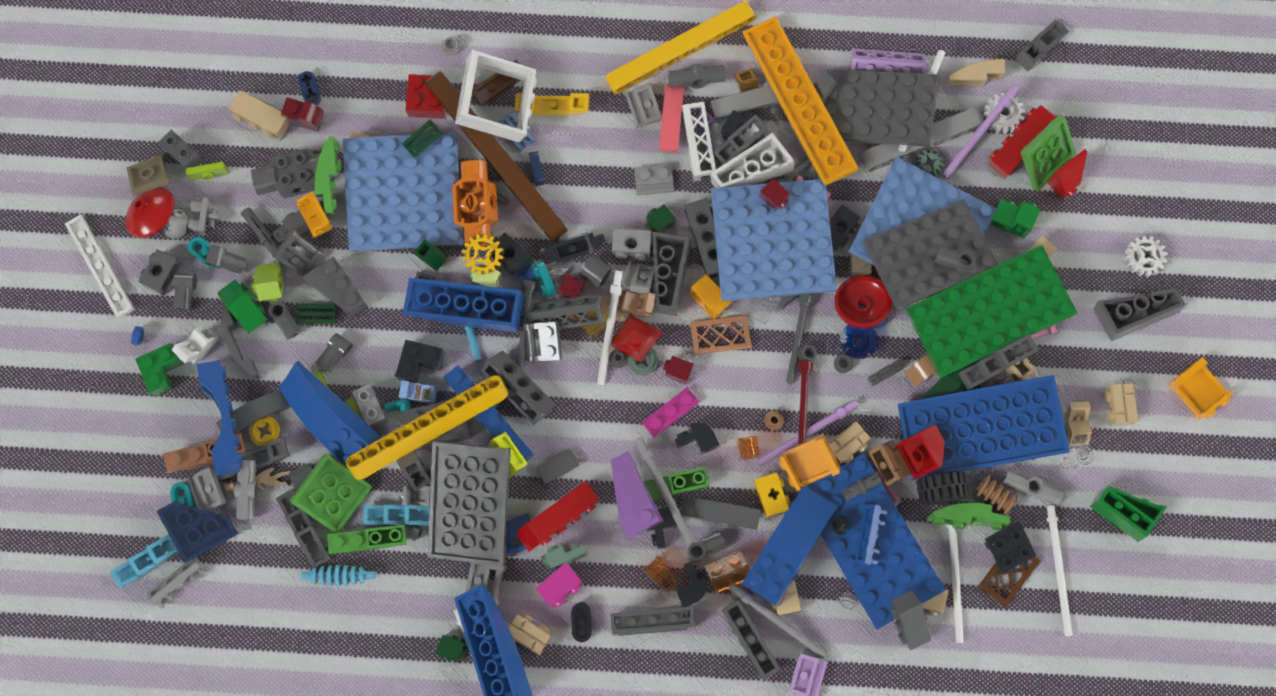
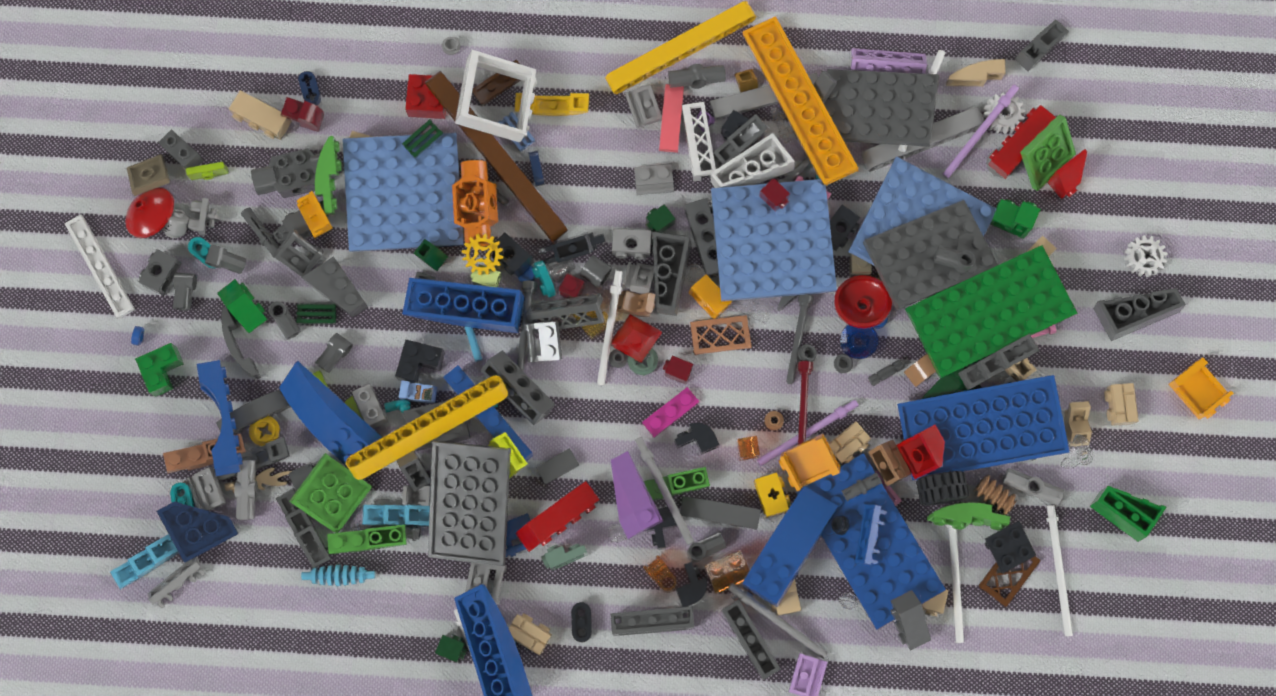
white brick [172,325,219,364] -> none
lime brick [252,262,284,304] -> none
dark pink brick [535,563,583,609] -> none
sand green gear [914,149,945,177] -> none

